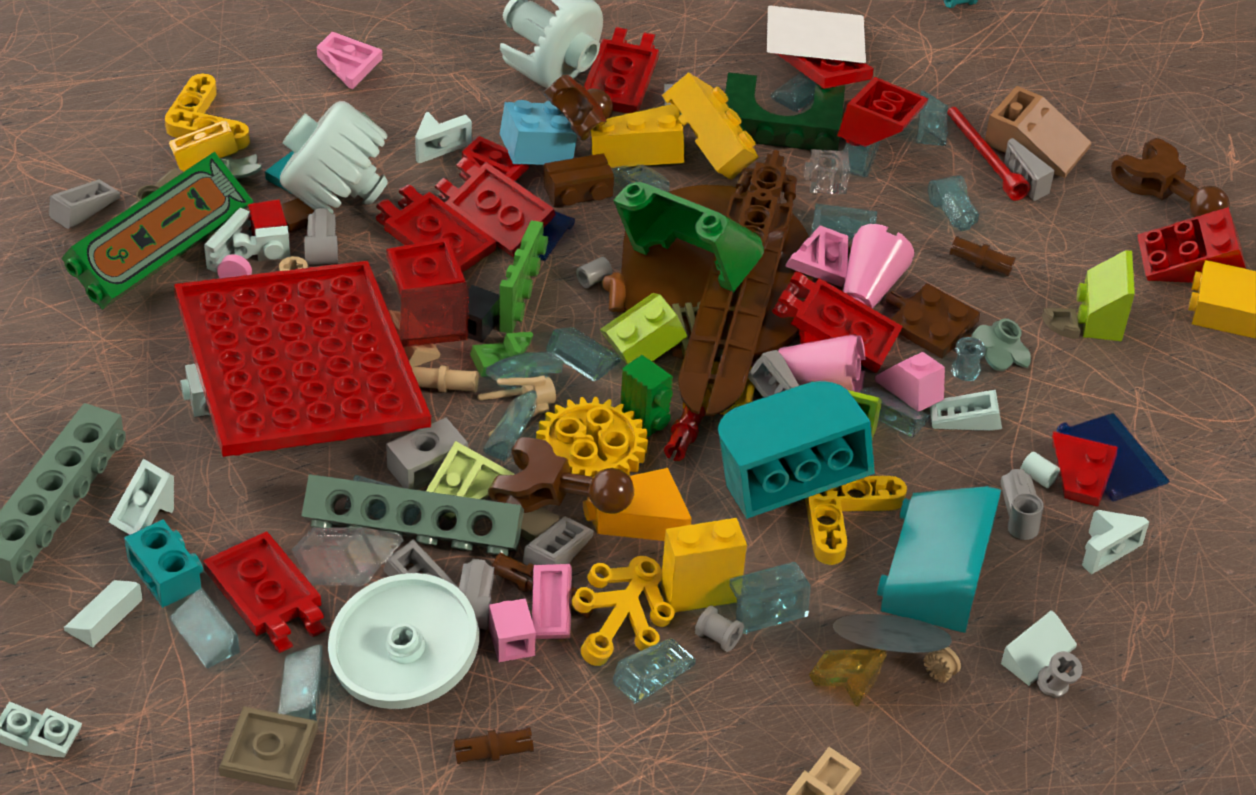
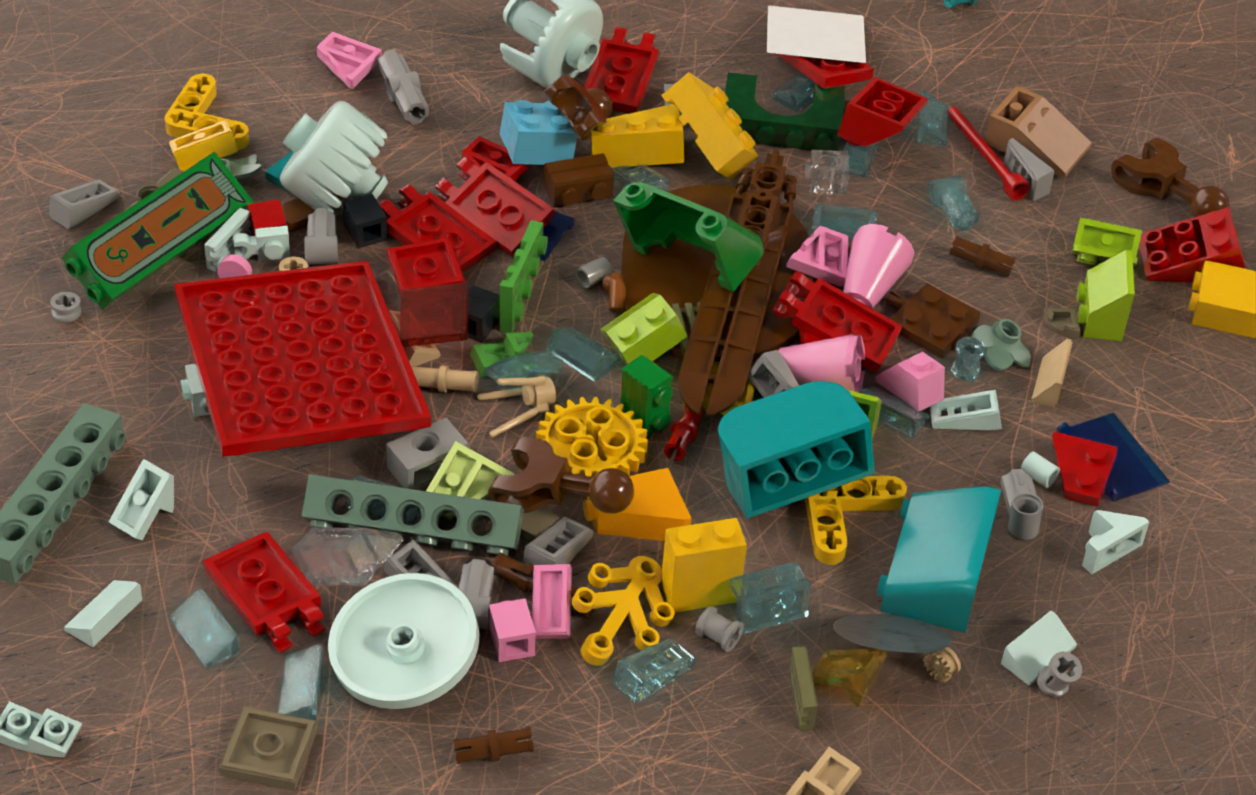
teal brick [124,519,203,608] -> none
light aqua slope [415,112,472,164] -> none
clear light blue slope [483,390,537,461] -> none
none -> light grey bush [50,292,82,323]
none -> black brick [343,194,387,248]
none -> light grey piece [378,49,429,125]
none -> olive tile [789,646,818,730]
none -> tan slope [1032,339,1073,407]
none -> lime bracket [1071,217,1142,268]

